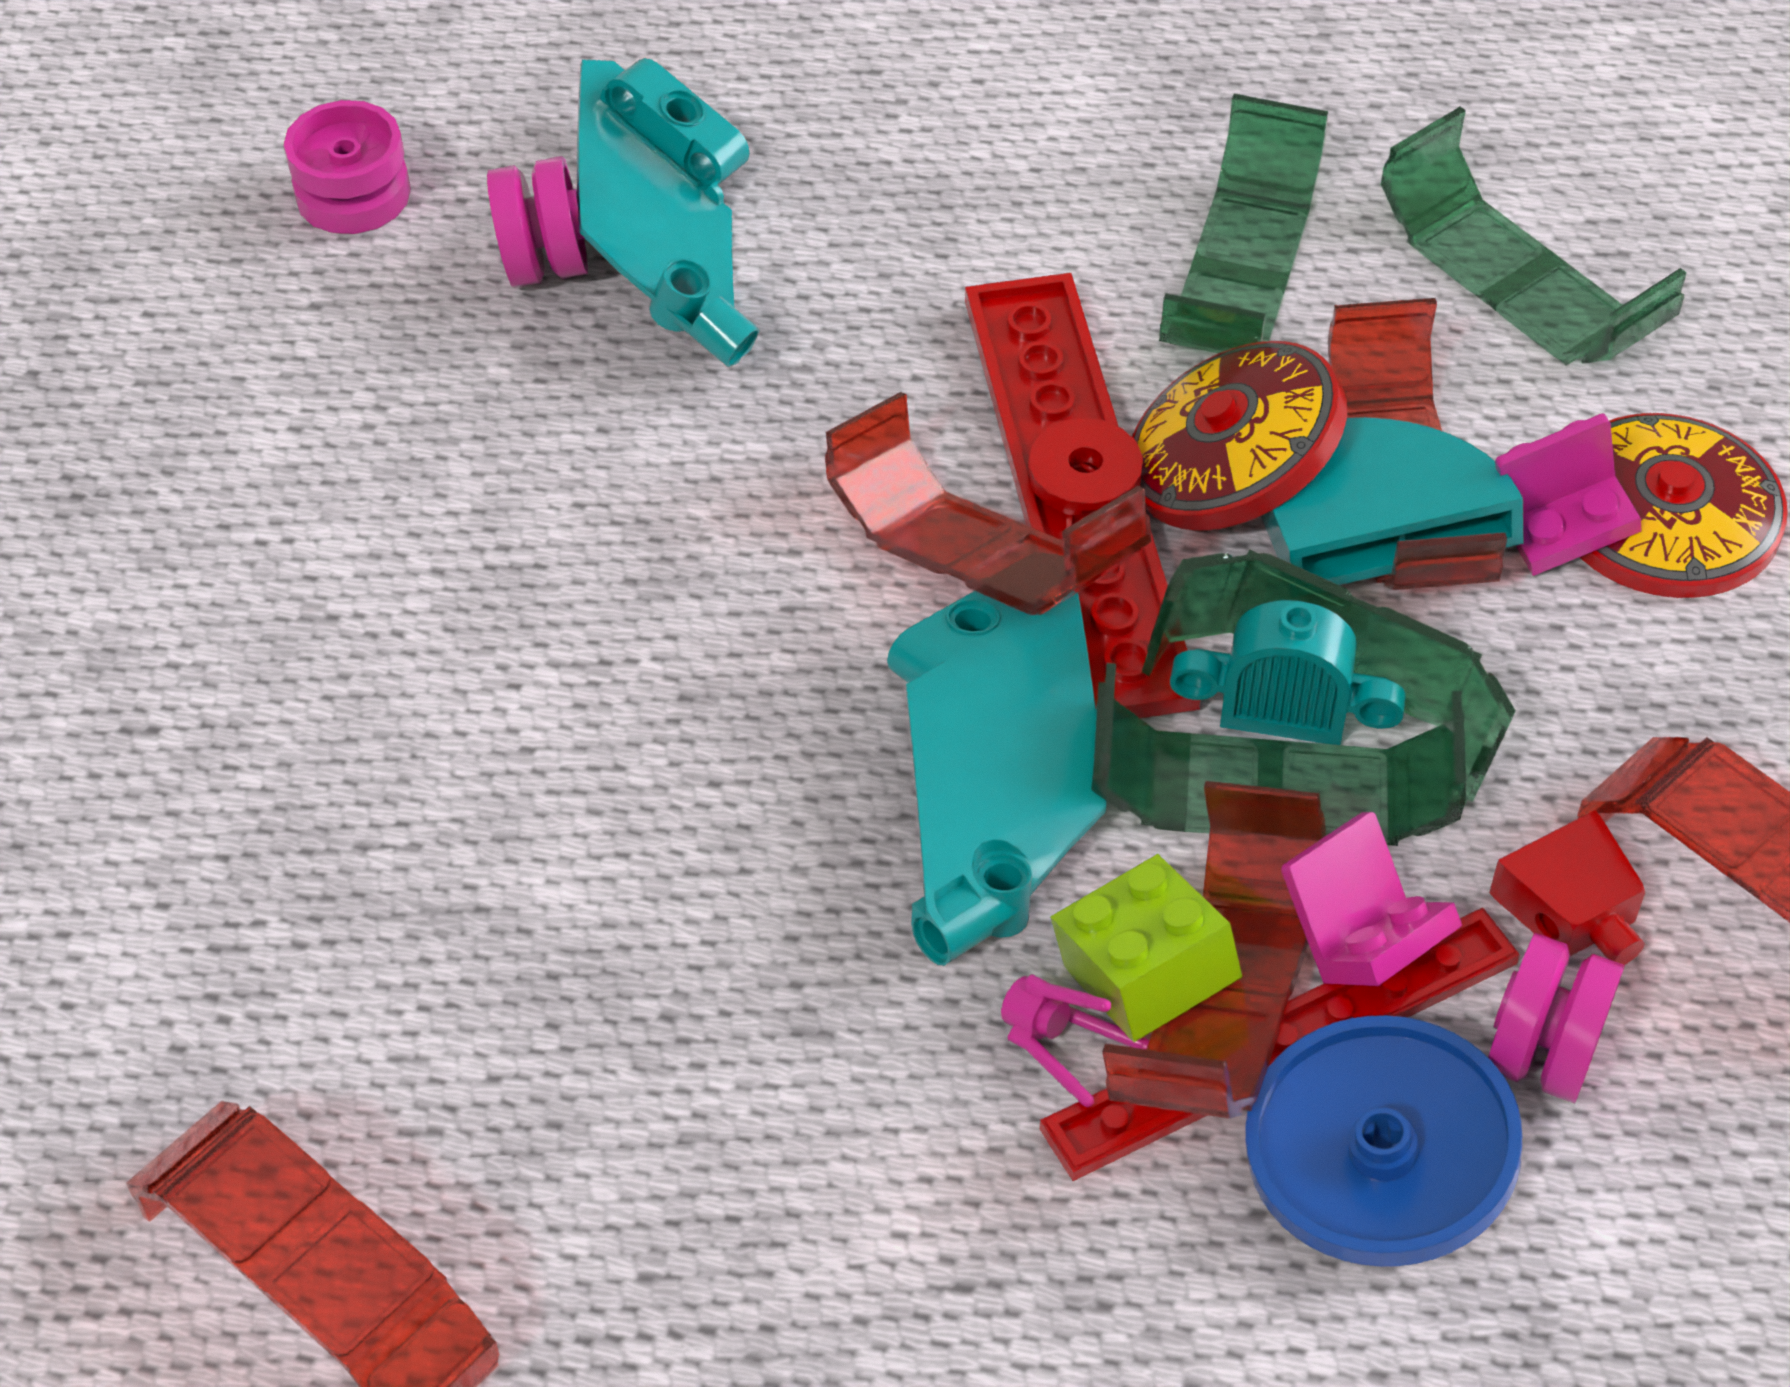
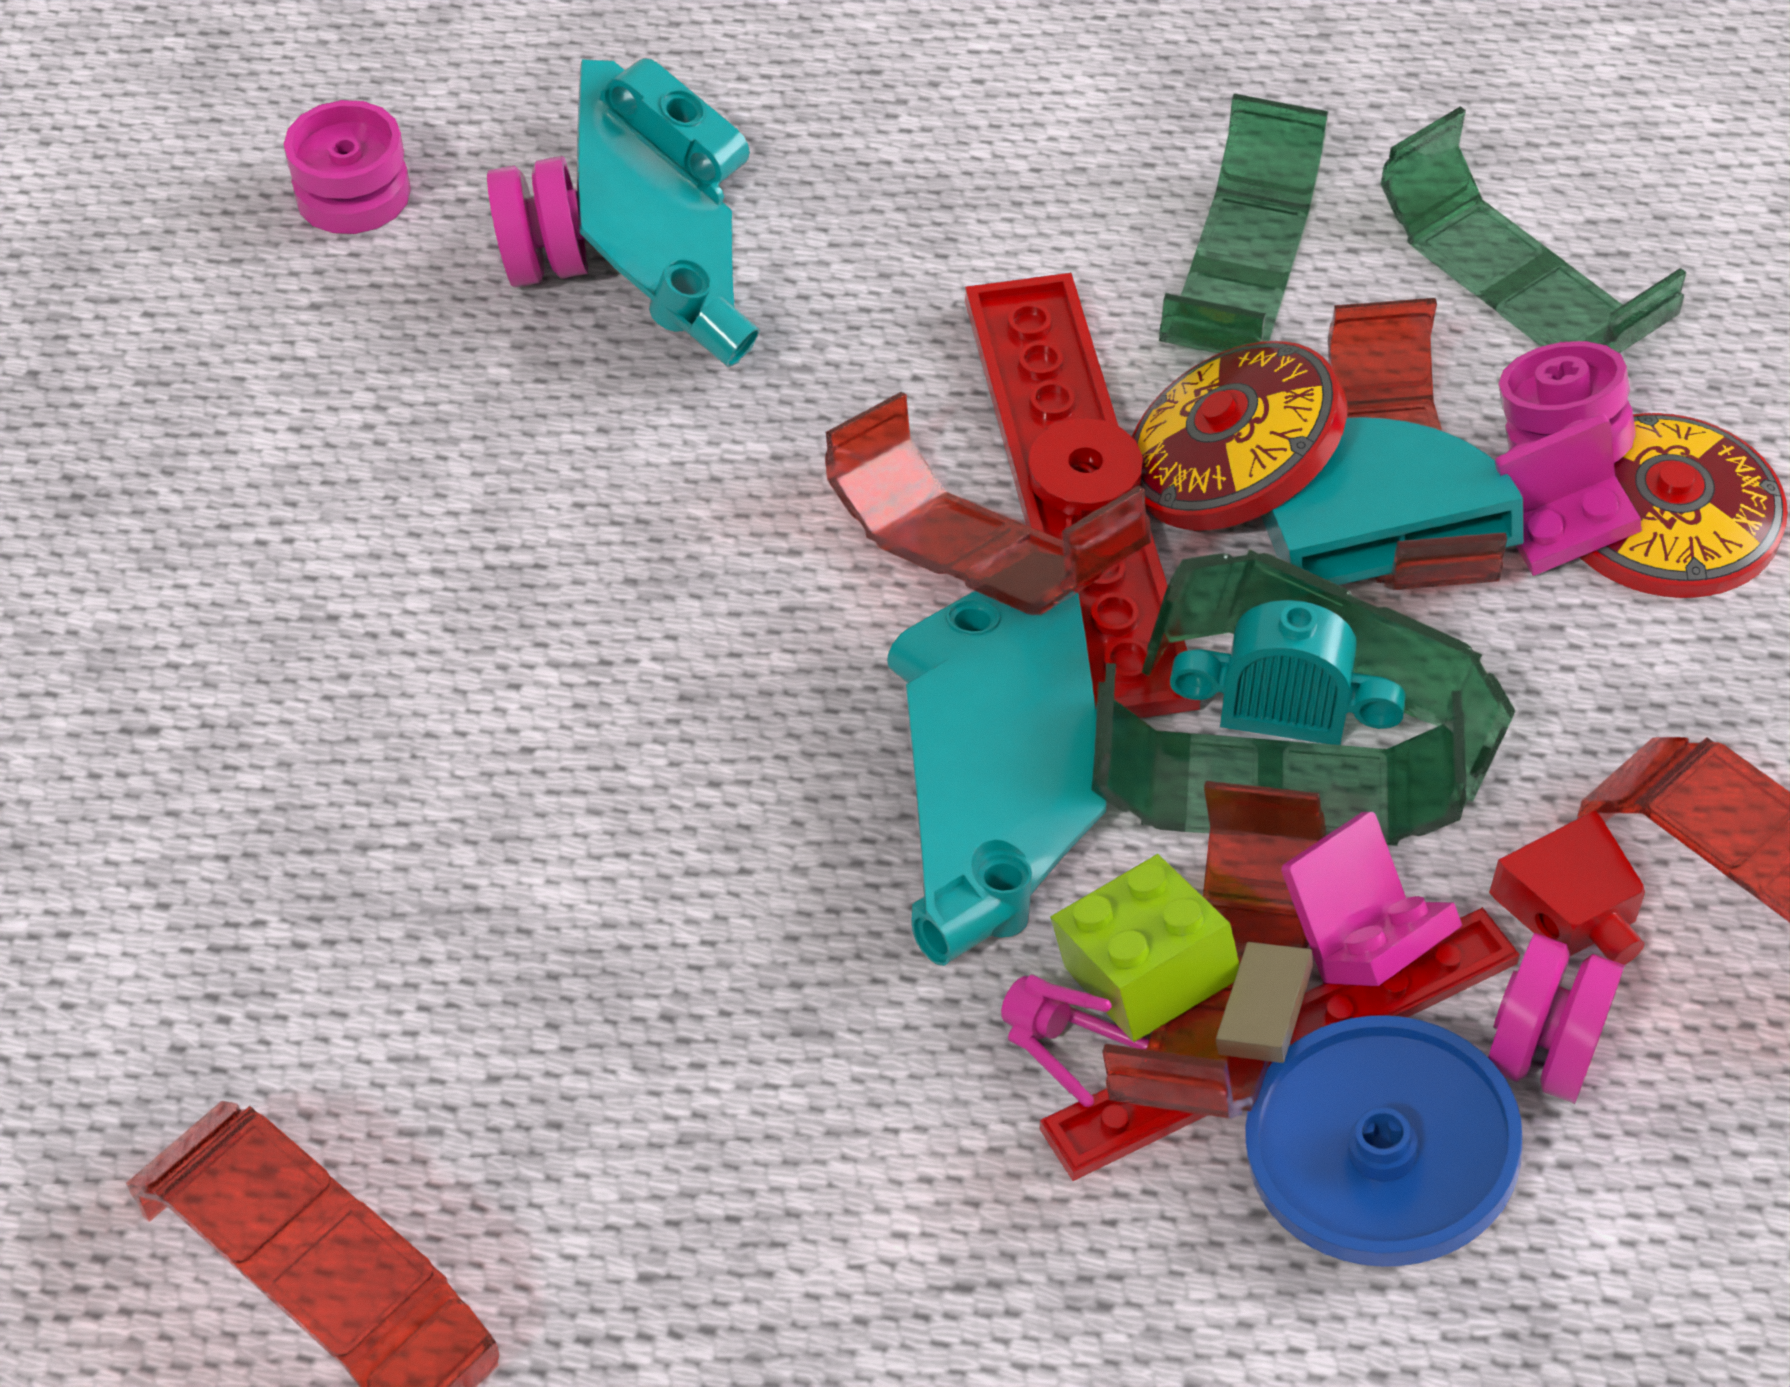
none -> dark tan tile [1216,942,1314,1063]
none -> dark pink wheel [1498,341,1636,463]

